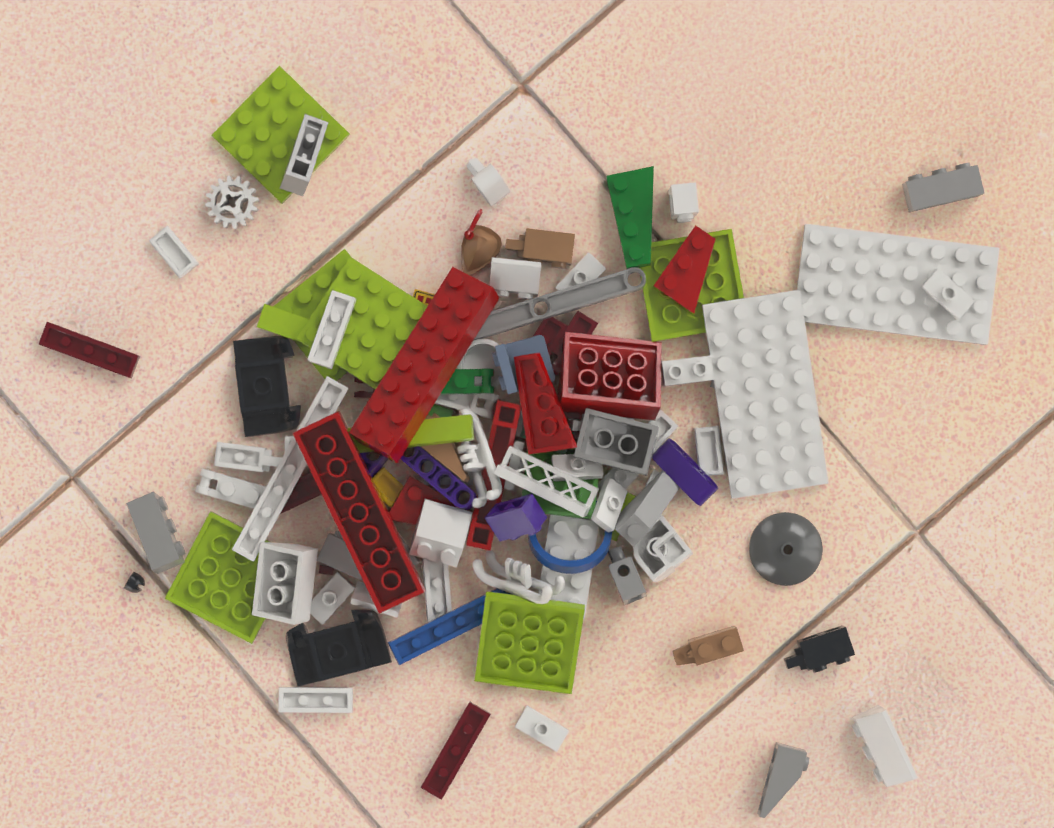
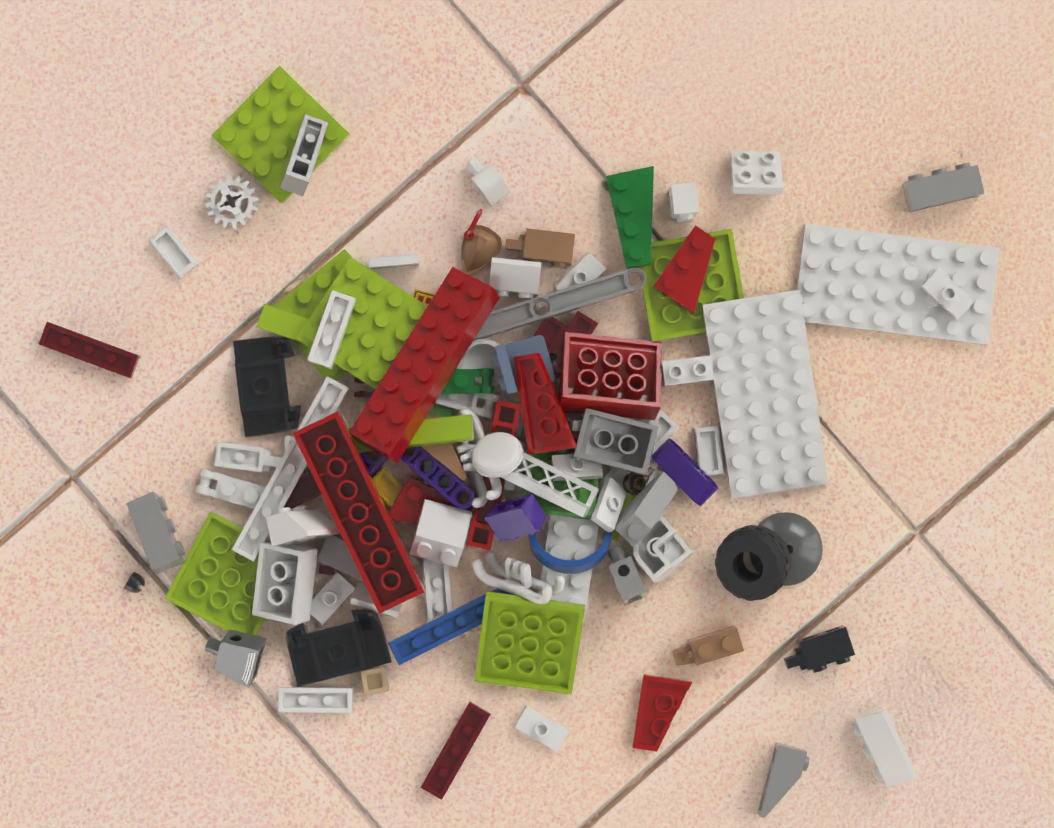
none -> torso [205,630,267,688]
none -> white slope [266,506,340,546]
none -> tan plate [360,666,389,695]
none -> white tile [368,254,419,269]
none -> white piece [471,432,523,478]
none -> dark brown plate [623,472,645,495]
none -> red wing [632,674,692,752]
none -> black tyre [715,525,791,601]
none -> white plate [730,151,783,194]

